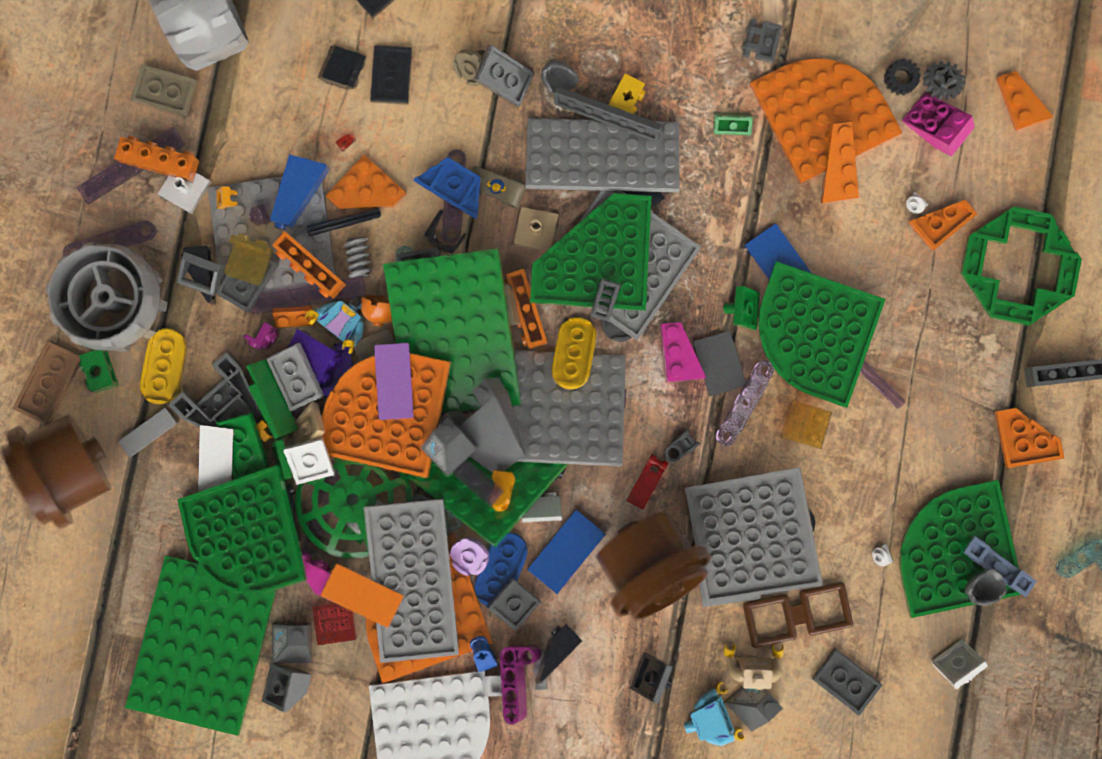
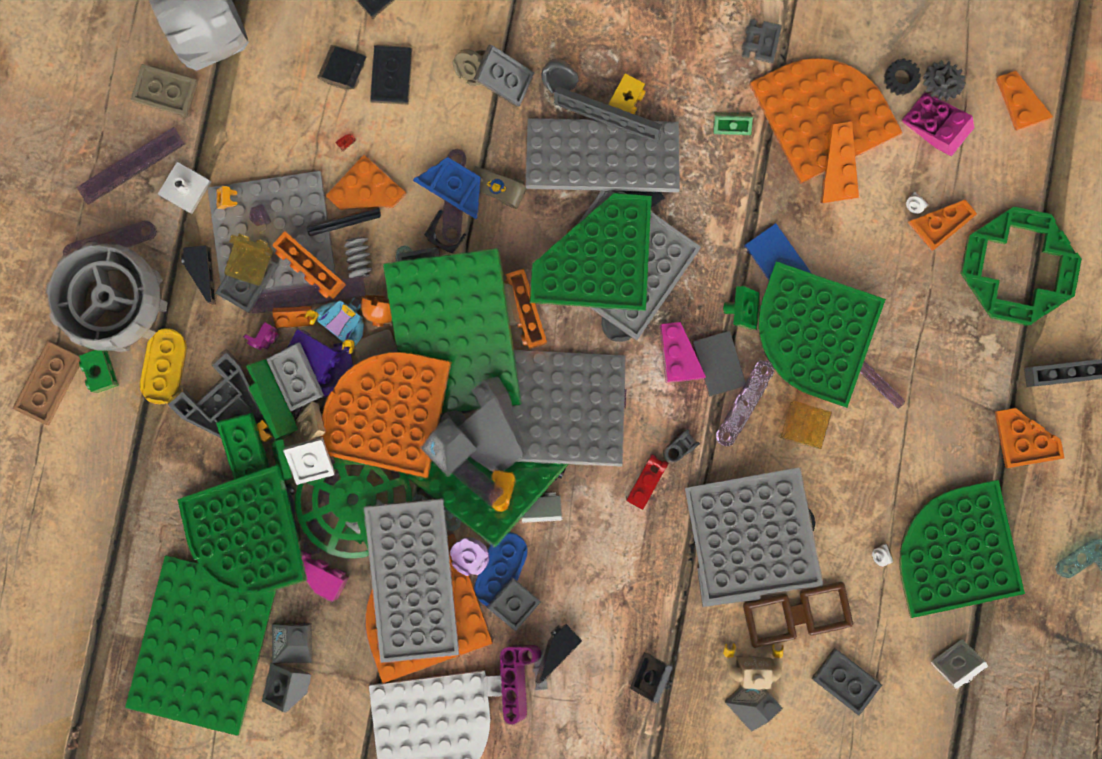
reddish brown piece [0,414,111,529] -> none
orange brick [114,136,199,183] -> none
light grey tile [118,407,178,457] -> none
dark grey tile [177,252,225,296] -> none
white sticker [198,425,233,492] -> none
blue slope [270,154,329,230] -> none
clear red tile [312,603,357,646] -> none
orange sticker [321,564,404,628] -> none
medium lavender sticker [374,343,413,420] -> none
blue piece [470,636,498,672] -> none
tan tile [514,207,558,251] -> none
blue tile [527,510,606,594] -> none
yellow tile [552,317,597,389] -> none
dark grey slope [590,278,620,322] -> none
reddish brown piece [596,512,712,621] -> none
medium azure torso [684,682,745,746] -> none
sand blue slope [963,536,1037,597] -> none
dark grey hair [964,569,1006,606] -> none

